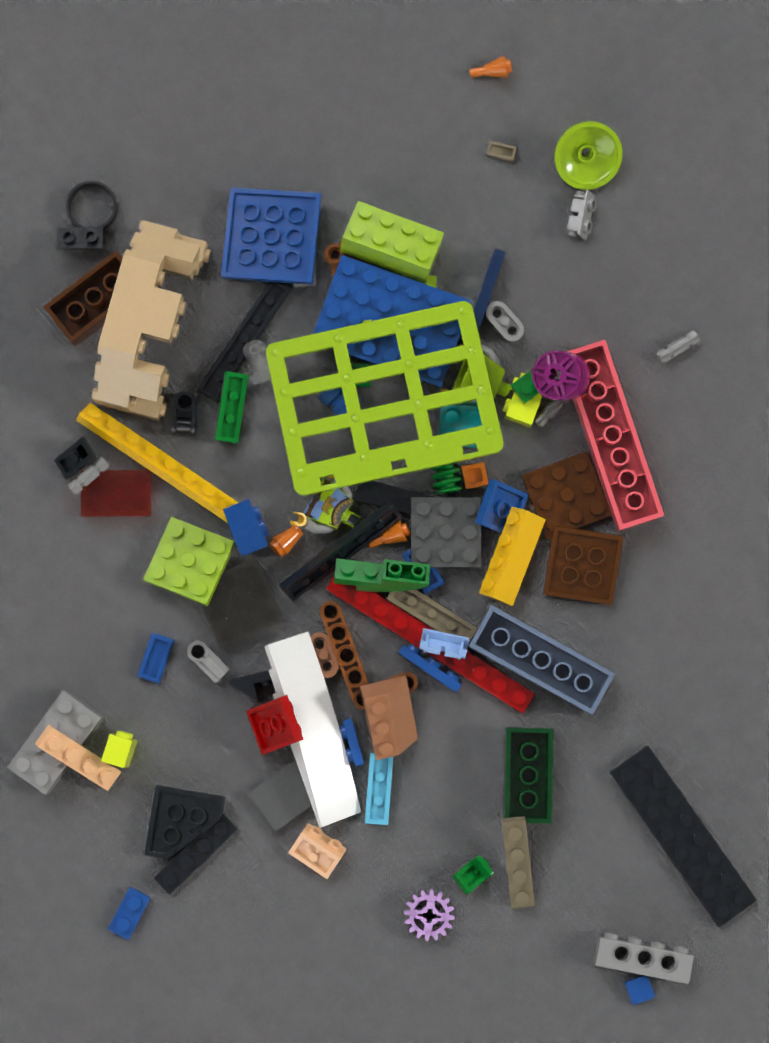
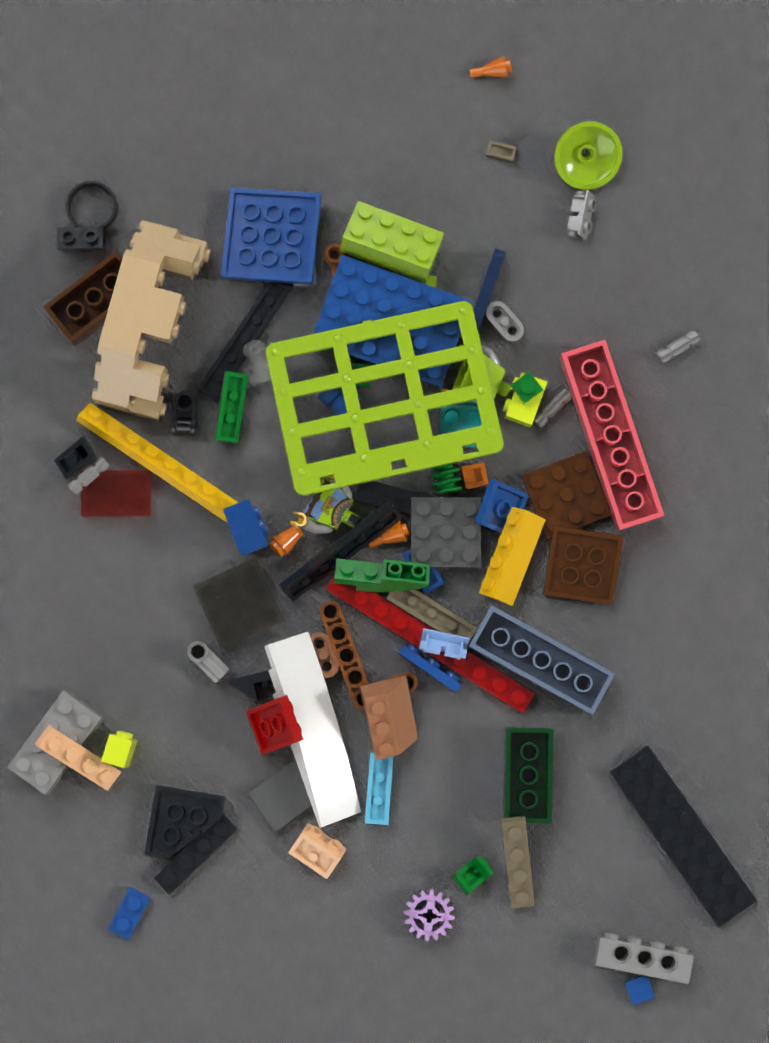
blue tile [137,632,175,684] -> none
lime plate [143,517,236,606] -> none
blue plate [340,718,364,766] -> none
magenta wheel [532,350,590,401] -> none

